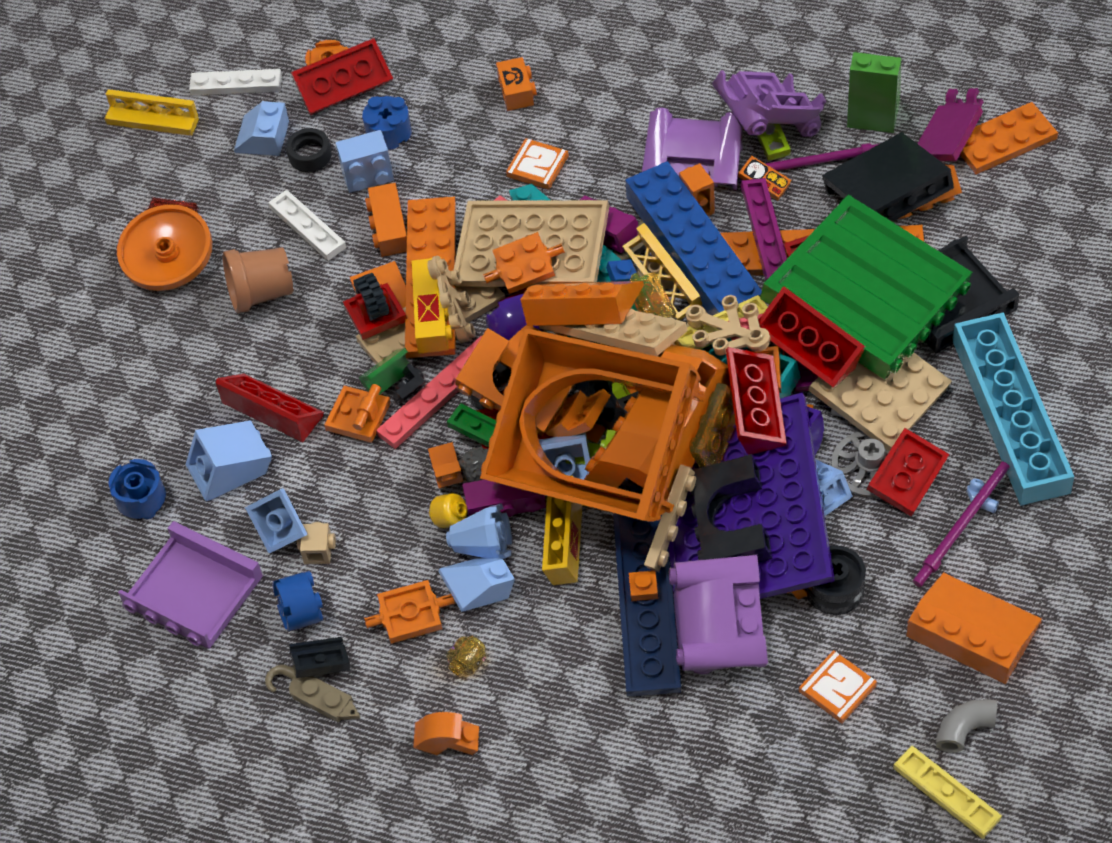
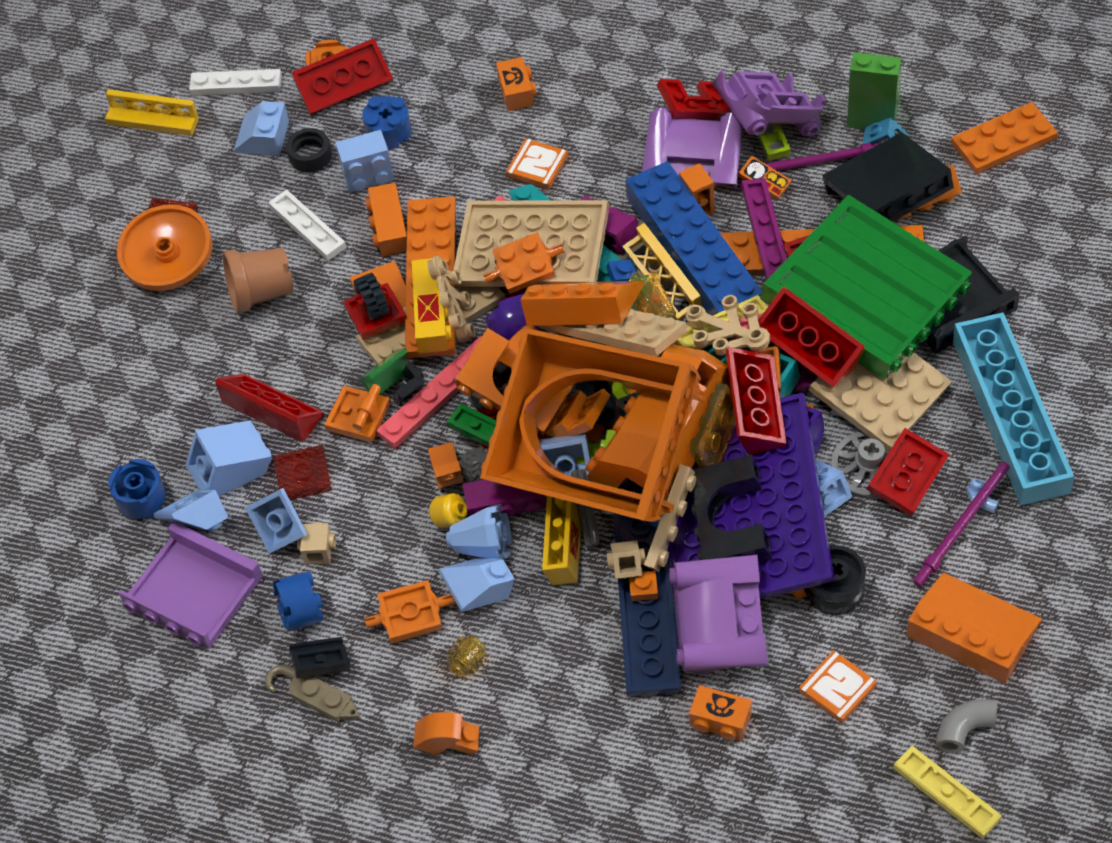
magenta tile [917,88,984,161] -> none
none -> light blue slope [153,490,229,532]
none -> clear red tile [273,445,332,500]
none -> dark grey axle [571,469,600,547]
none -> tan brick [607,540,645,579]
none -> red plate [657,79,732,120]
none -> orange brick [689,685,752,741]
none -> dark azure bracket [862,117,907,145]

